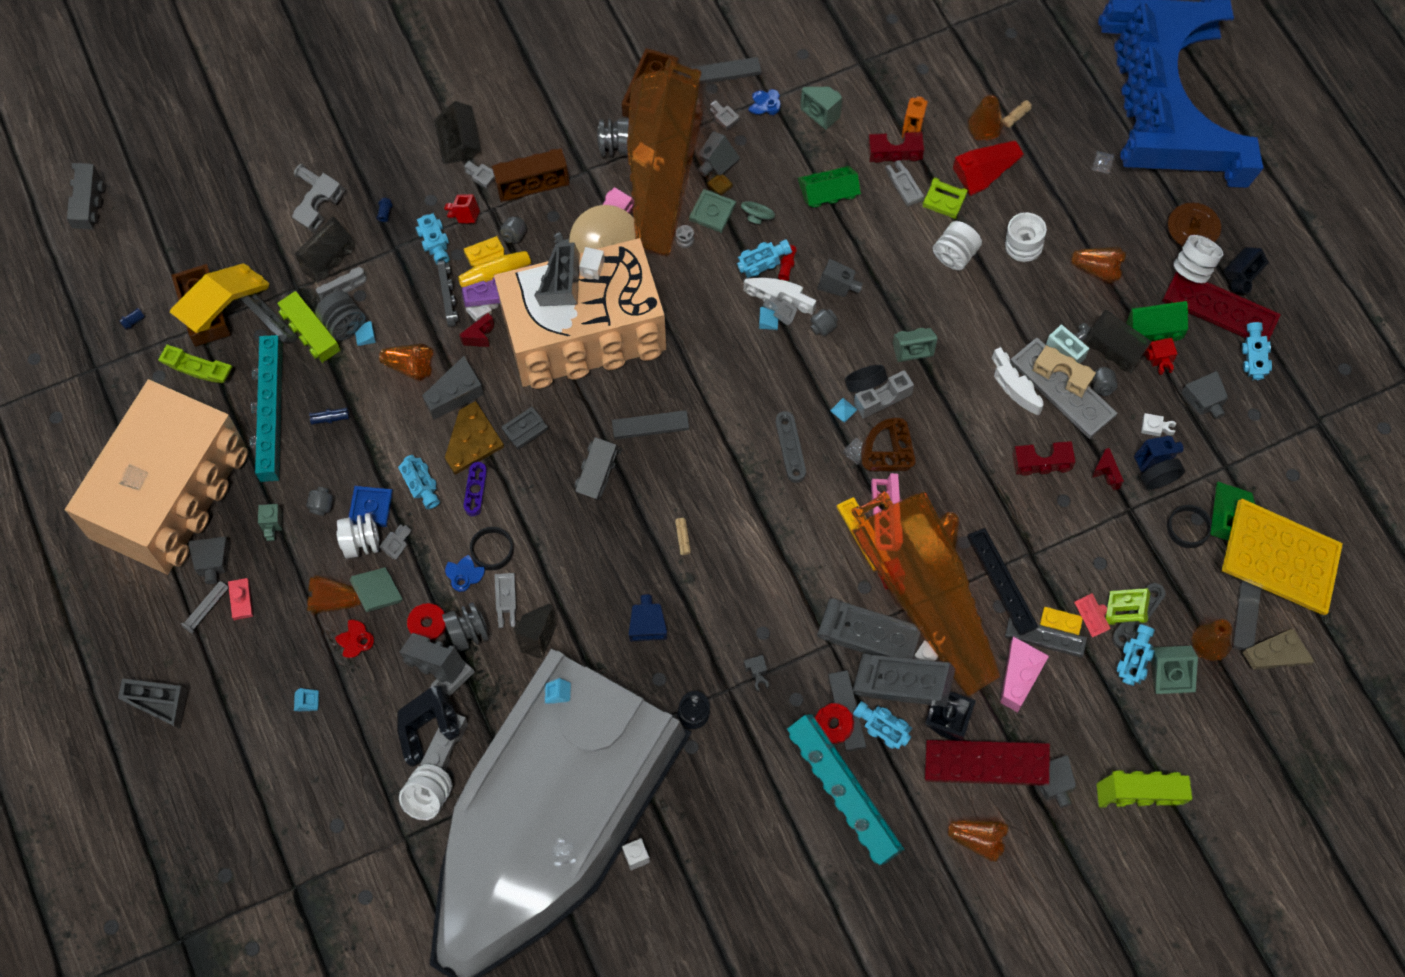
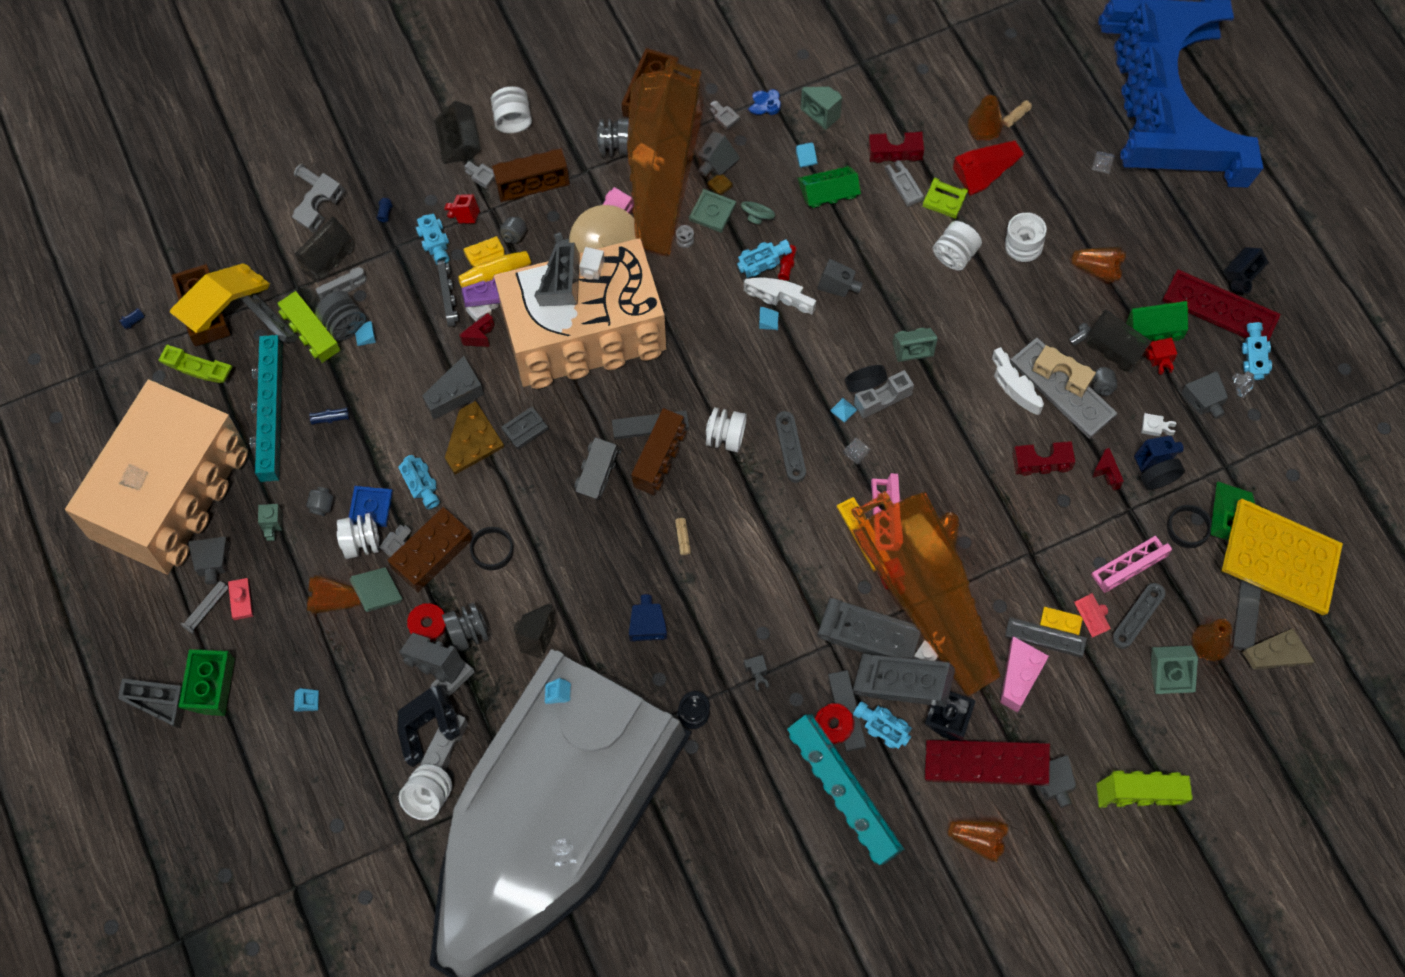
dark grey wedge [67,163,105,230] -> none
red plate [335,620,374,658] -> none
clear orange cone [379,343,433,381] -> none
blue plate [445,555,485,592] -> none
dark purple beam [464,462,487,517] -> none
light grey hinge [495,573,517,628] -> none
white brick [622,839,650,870] -> none
dark grey tile [690,57,761,85] -> none
light grey plate [763,296,797,325] -> none
dark grey head [810,309,838,336] -> none
reddish brown beam [861,418,916,471] -> none
orange torso [901,96,928,138] -> none
black tile [967,528,1038,636] -> none
light aqua brick [1046,324,1089,363] -> none
lime plate [1106,588,1150,625] -> none
medium azure brick [1117,624,1155,686] -> none
reddish brown piece [1168,203,1221,246] -> none
white wheel [1174,235,1223,283] -> none
none -> green slope [179,649,235,716]
none -> reddish brown brick [387,507,473,593]
none -> white wheel [491,87,532,133]
none -> reddish brown brick [631,408,687,496]
none -> white wheel [706,407,747,452]
none -> medium azure slope [796,143,817,168]
none -> bright pink fence [1091,536,1172,594]
none -> clear tile [1232,371,1255,398]

